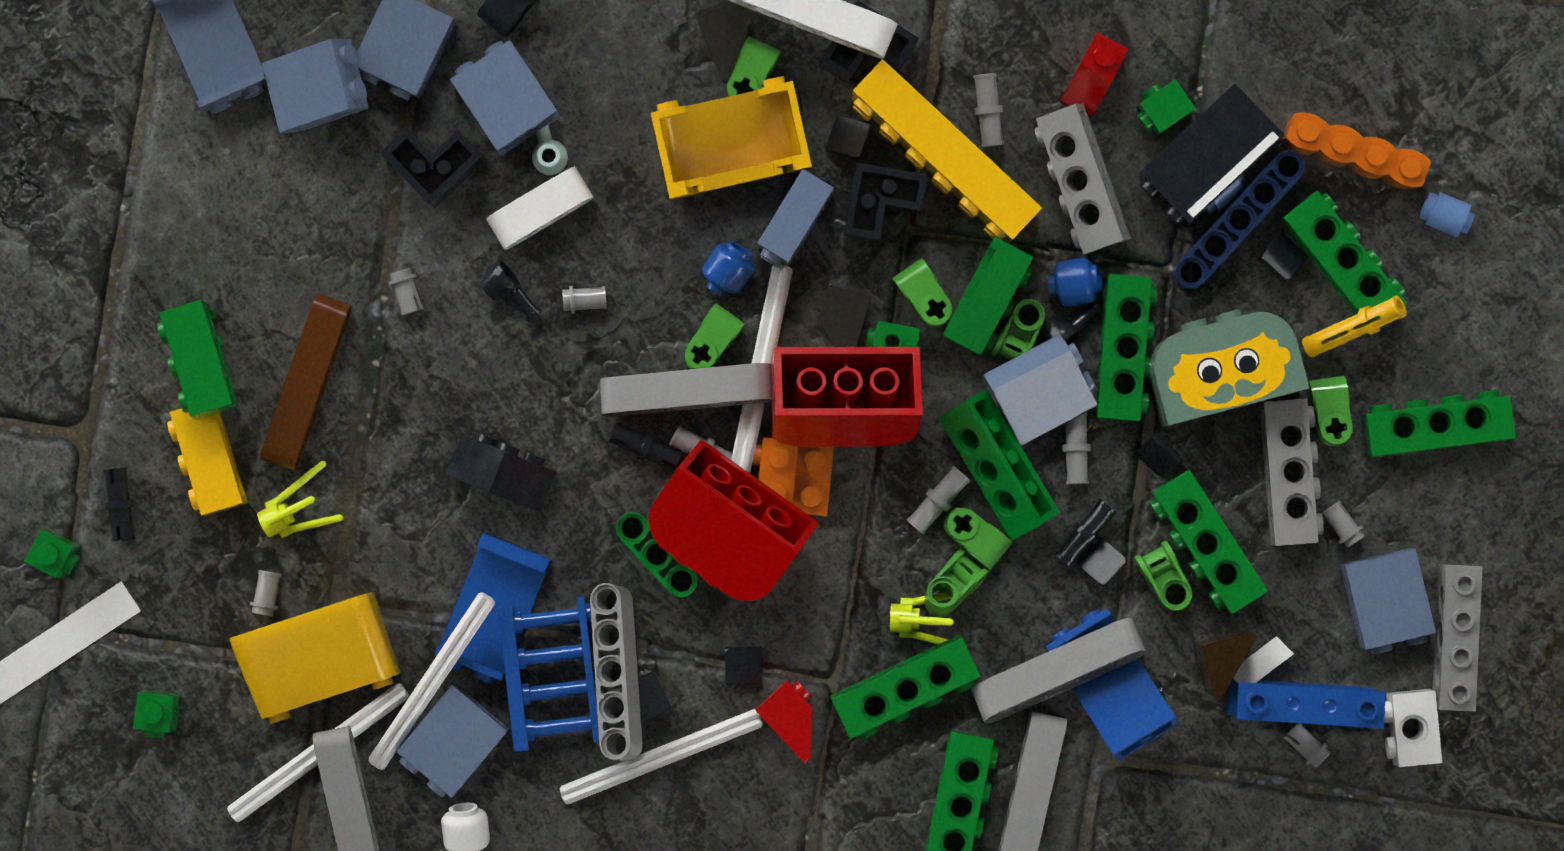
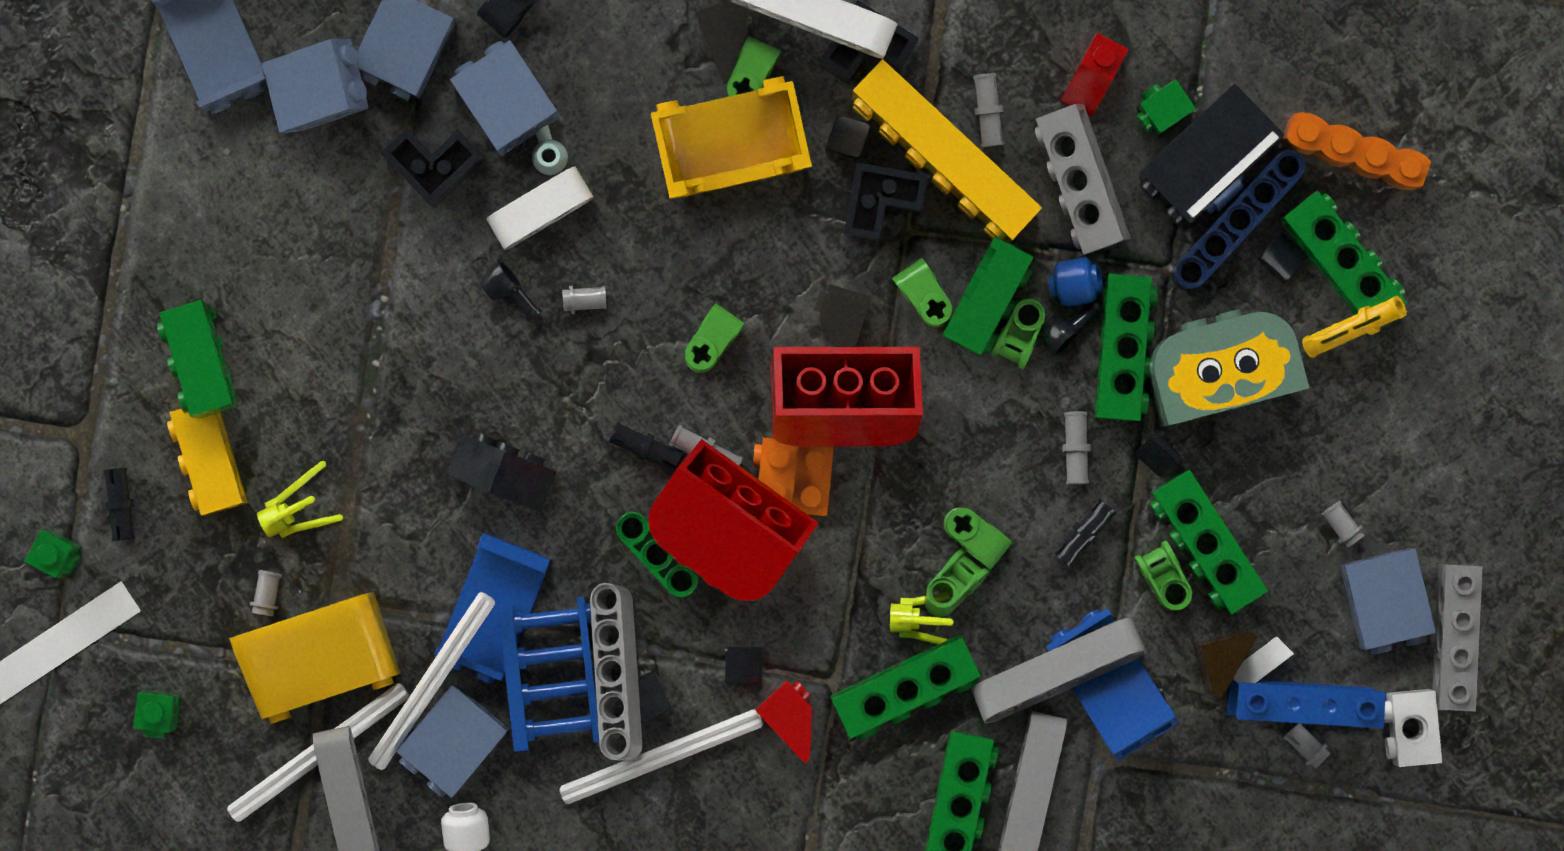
reddish brown beam [260,293,352,471] -> none
light grey pin [388,268,424,316] -> none
light grey beam [600,363,772,417] -> none
blue head [702,241,755,296] -> none
white axle [731,264,793,473] -> none
sand blue brick [757,169,834,268] -> none
green brick [865,321,920,347] -> none
light grey pin [906,465,971,535] -> none
green brick [938,389,1060,541] -> none
sand blue brick [984,334,1097,446] -> none
slope [1075,536,1128,587] -> none
light grey brick [1259,398,1324,546] -> none
bright green piece [1308,375,1353,446] -> none
green brick [1361,390,1516,457] -> none
medium blue brick [1418,192,1475,238] -> none

